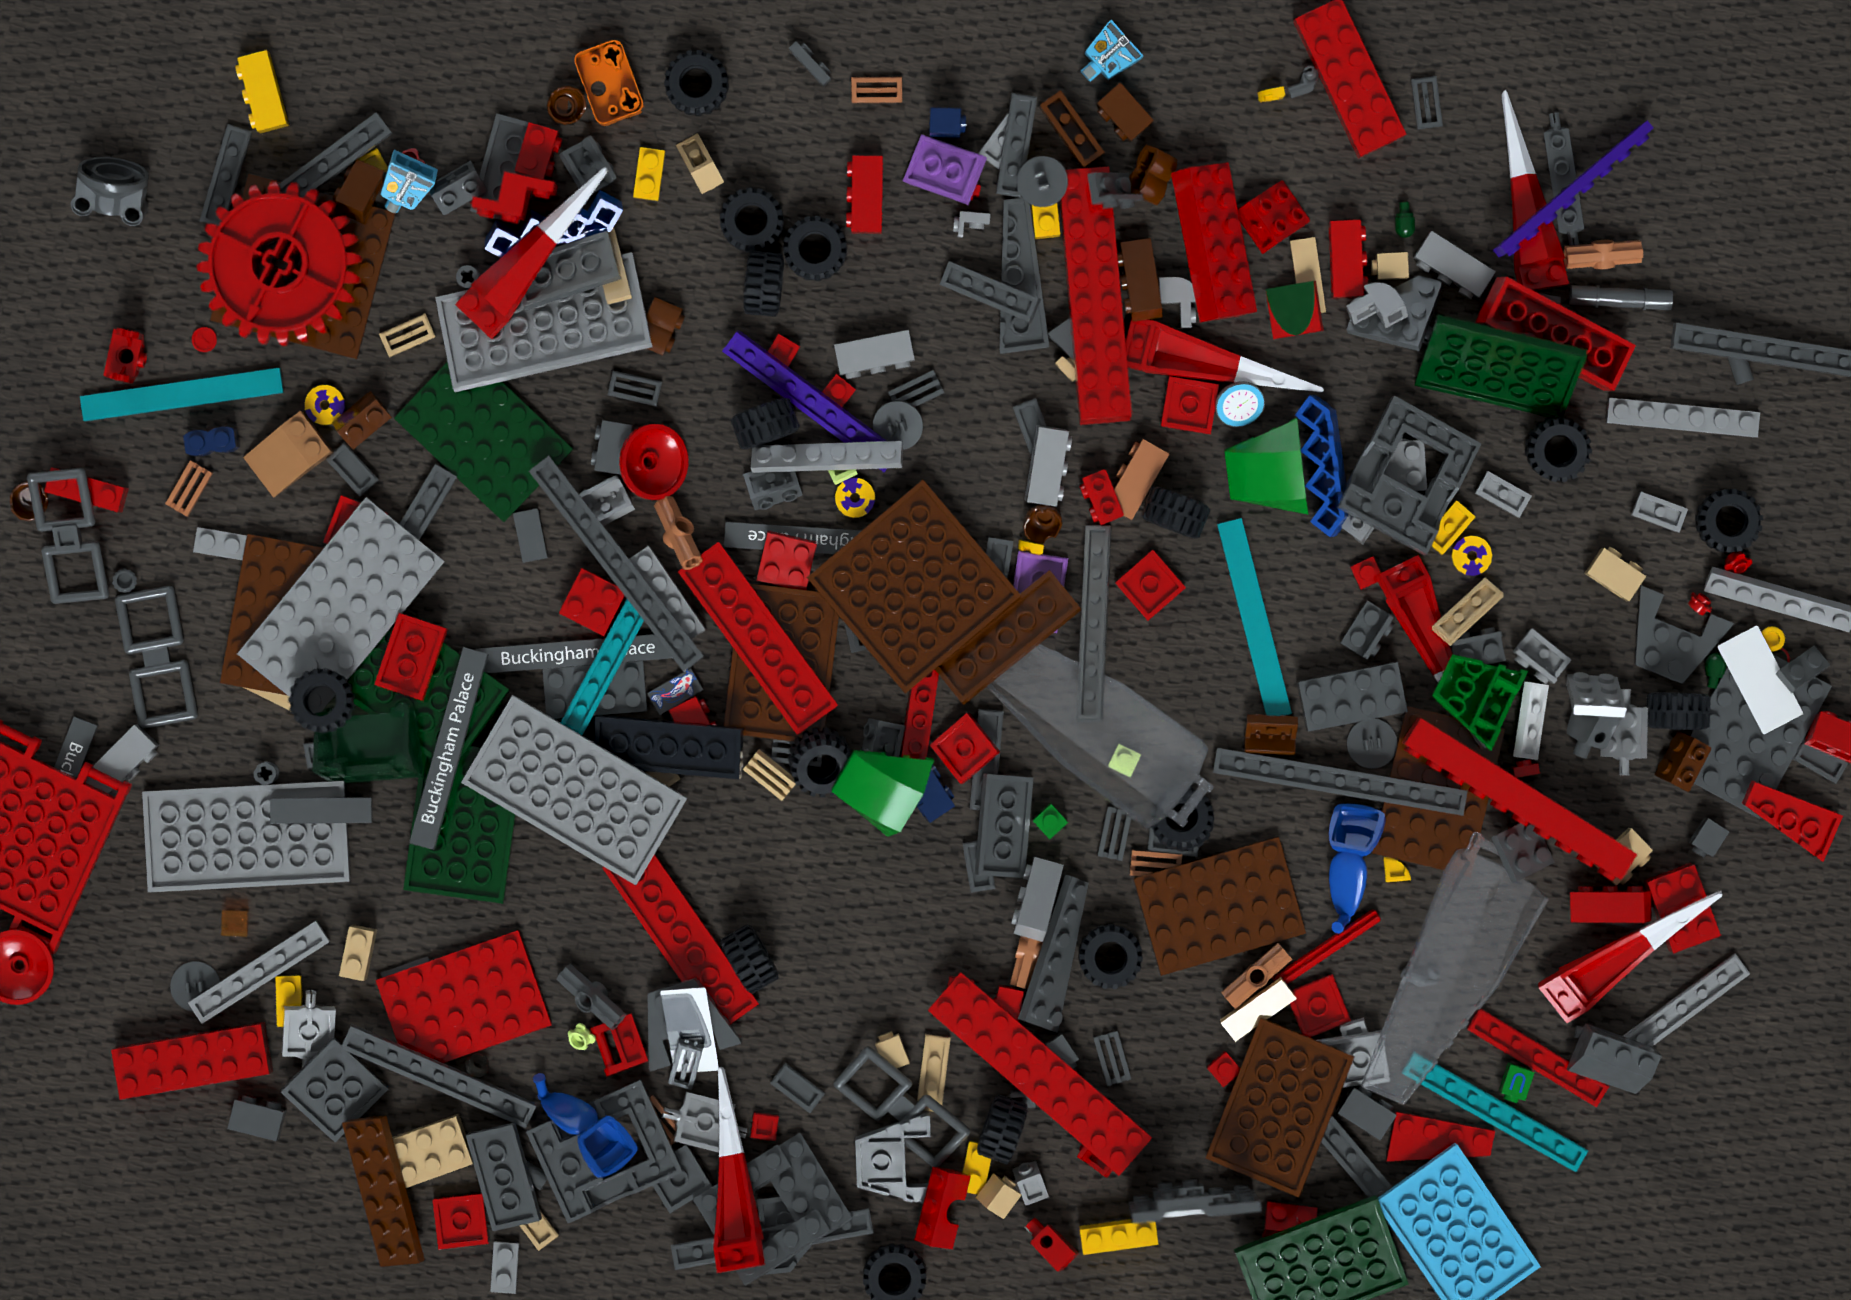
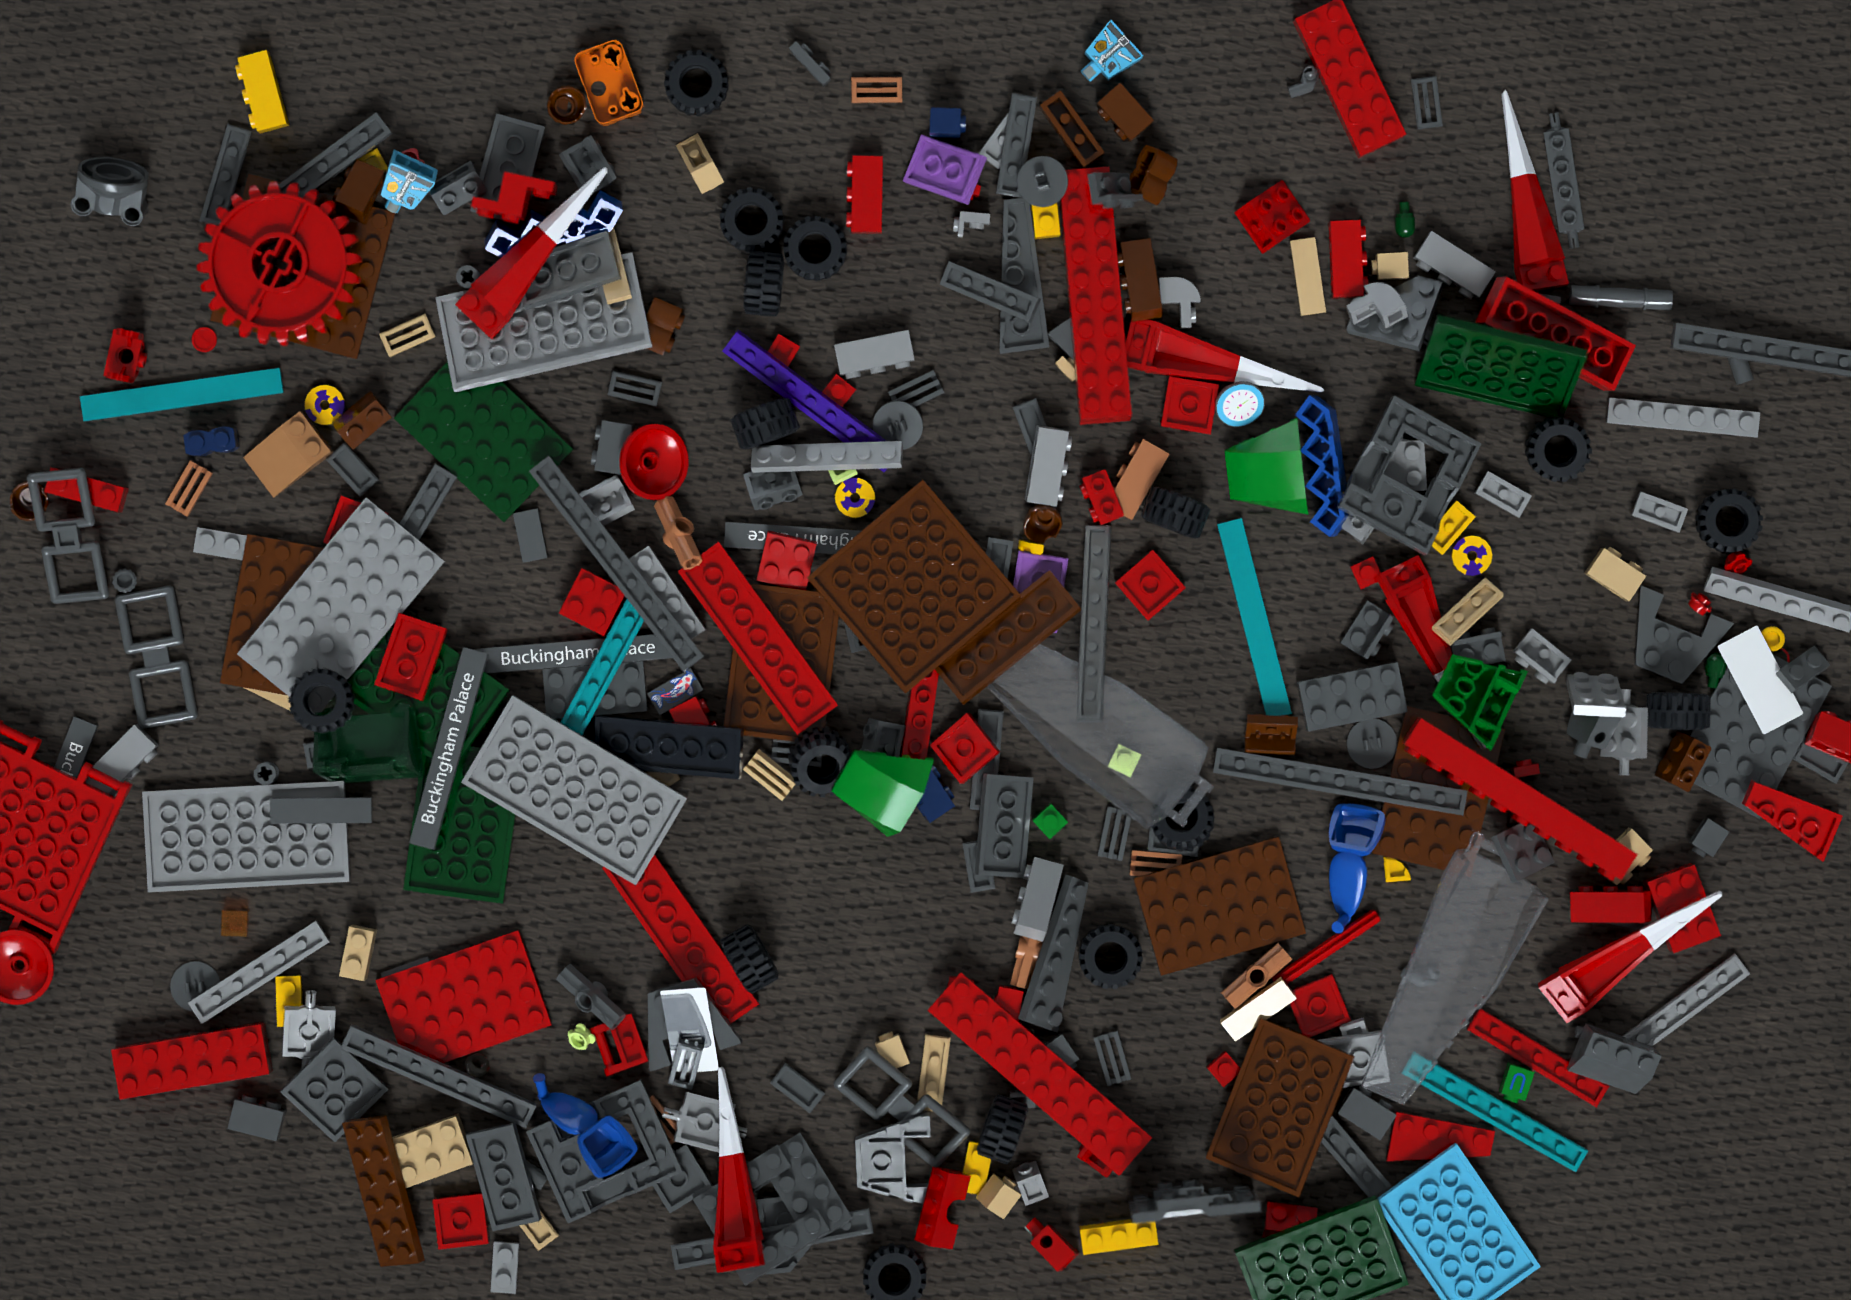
red bracket [514,122,562,180] -> none
yellow plate [633,147,665,201] -> none
red tile [751,1112,779,1141] -> none
red brick [1171,162,1257,323] -> none
yellow tile [1257,86,1285,102] -> none
dark green tile [1266,281,1324,339] -> none
dark purple plate [1493,120,1653,257] -> none
white plate [1513,681,1549,760] -> none
nougat piece [1563,240,1643,269] -> none

